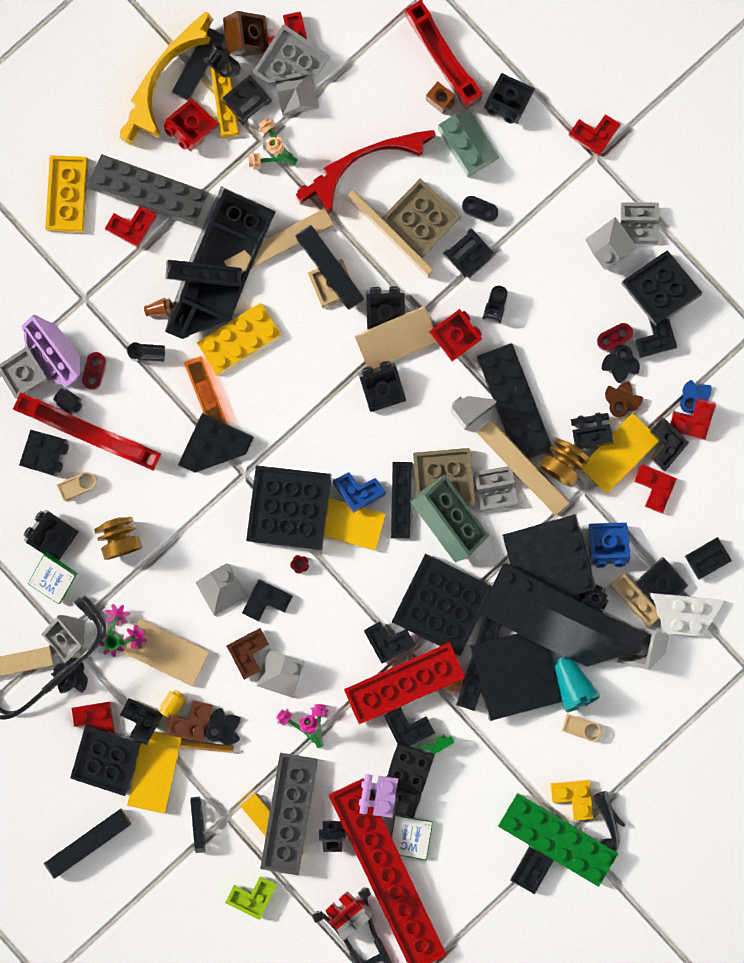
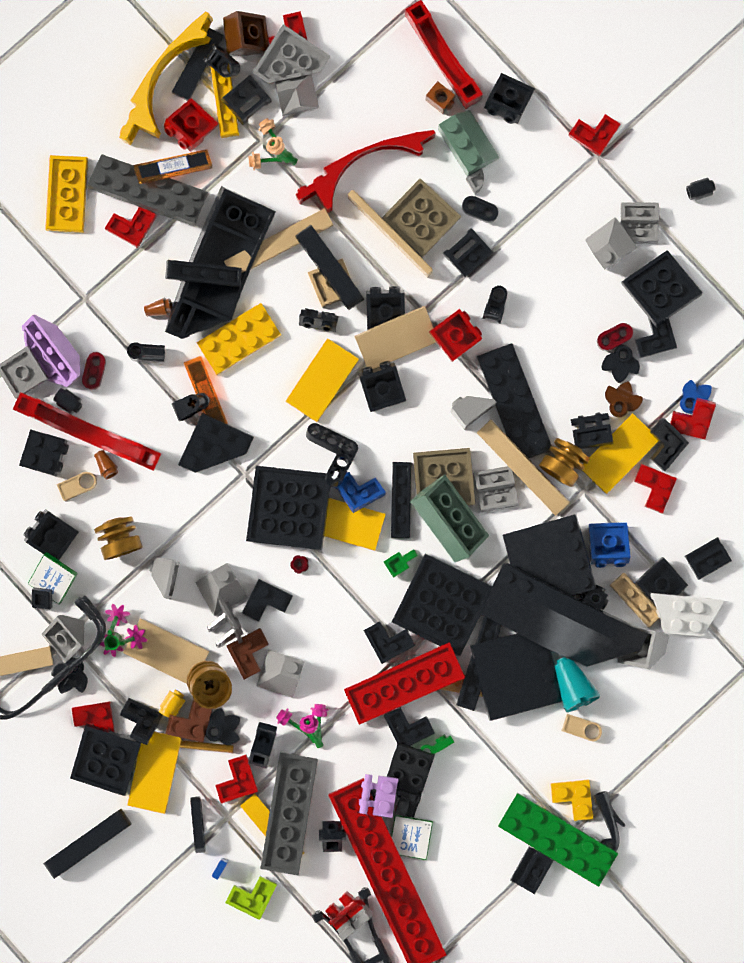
none -> black tile [32,587,53,610]
none -> dark orange cone [94,450,118,480]
none -> tile [134,149,213,184]
none -> light grey slope [149,557,180,600]
none -> black piece [171,393,210,422]
none -> pearl gold wheel [187,661,232,709]
none -> flat silver plate [207,596,244,648]
none -> blue tile [212,858,229,880]
none -> red plate [215,754,258,804]
none -> black brick [248,722,278,769]
none -> yellow tile [285,338,359,422]
none -> black hinge [298,308,339,332]
none -> black beam [305,423,359,487]
none -> green plate [383,549,418,578]
none -> light grey tile [465,168,484,195]
none -> black brick [686,177,716,201]

